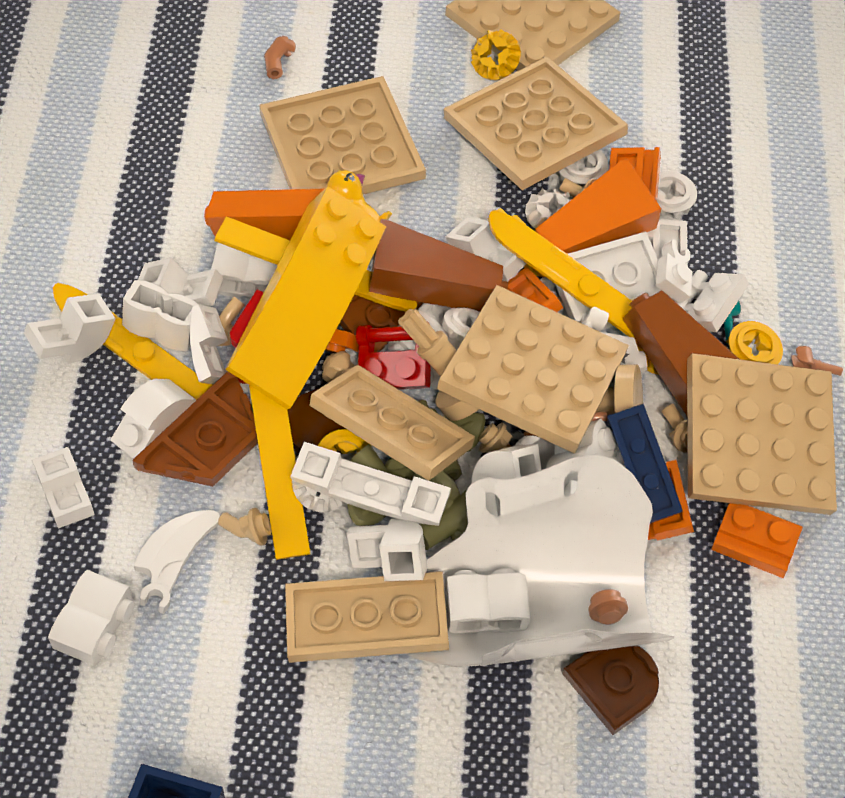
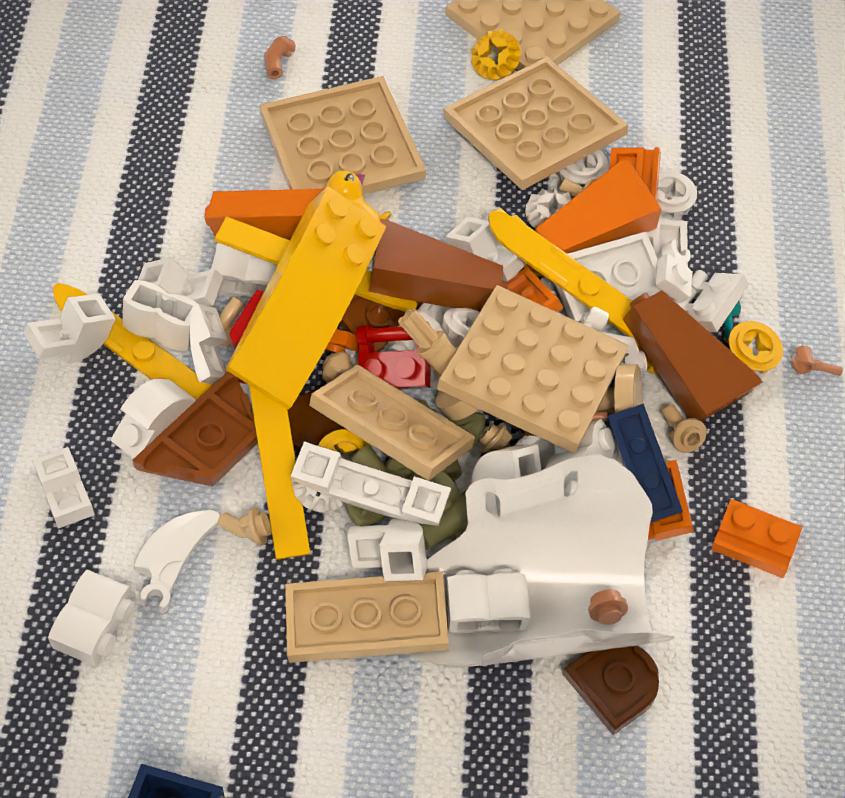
tan plate [687,353,837,515] -> none

